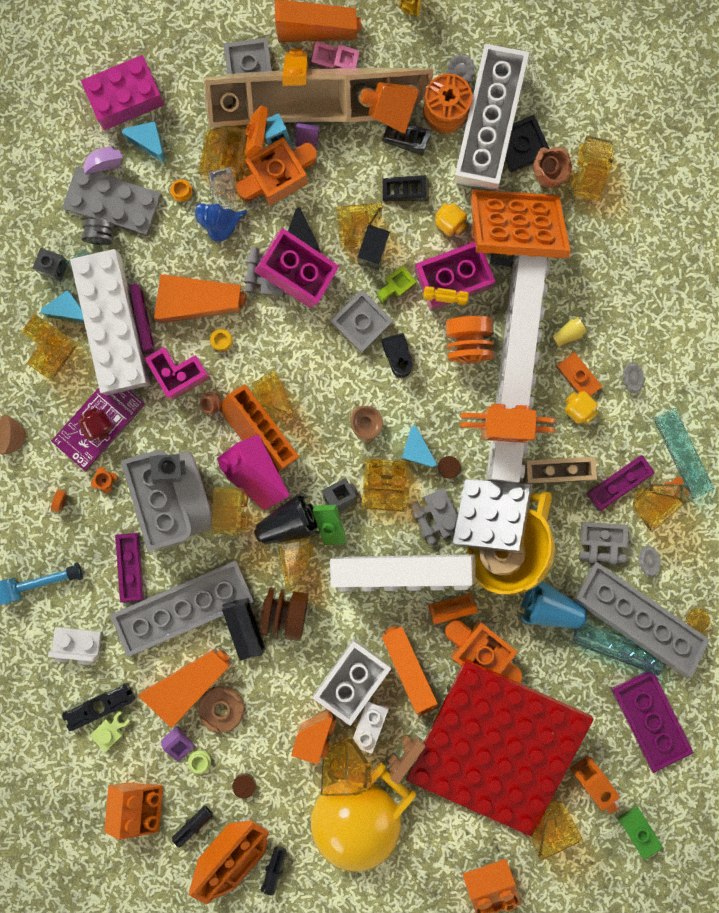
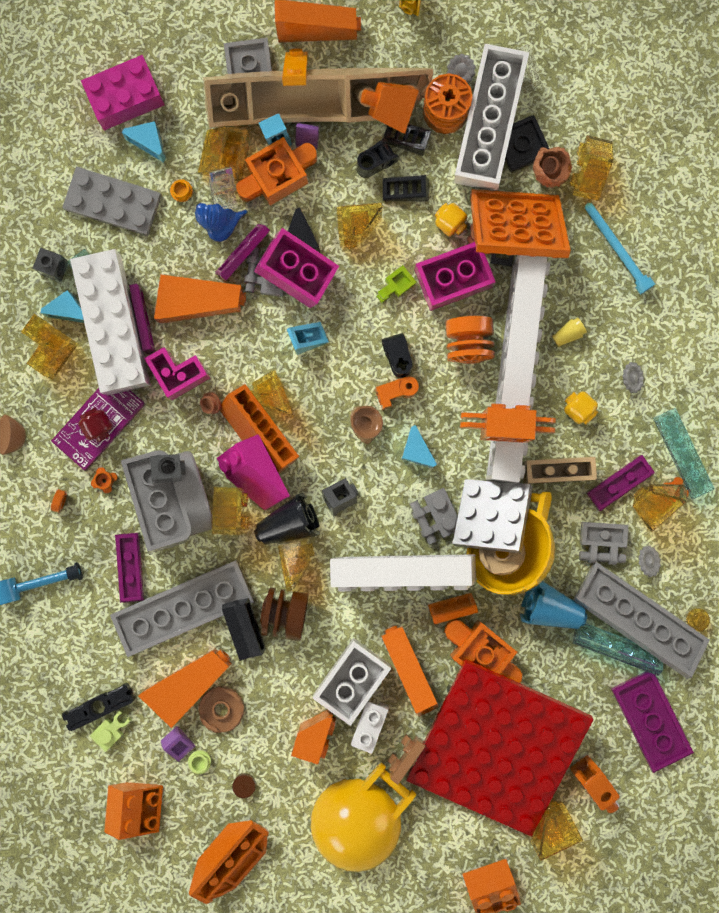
white bracket [48,627,102,665] -> none
flat silver wheel [81,219,114,245] -> none
lavender brick [83,146,123,174] -> none
black axle [172,805,214,848] -> none
yellow tile [210,329,233,352] -> none
orange plate [245,105,268,158] -> none
black axle [260,846,287,895] -> none
bright pink slope [310,41,360,69] -> none
bright green plate [313,505,347,545] -> none
clear yellow slope [321,736,372,796] -> none
light grey plate [330,290,393,353] -> none
black slope [357,224,390,270] -> none
clear yellow slope [361,458,410,512] -> none
yellow axle [423,286,469,305] -> none
reddish brown tile [437,456,460,479] -> none
orange plate [556,352,603,396] -> none
bright green plate [618,806,663,860] -> none
none -> magenta tile [215,224,270,281]
none -> medium azure slope [287,322,329,355]
none -> black piece [356,138,399,178]
none -> orange leg [375,376,419,410]
none -> medium azure piece [585,203,655,295]

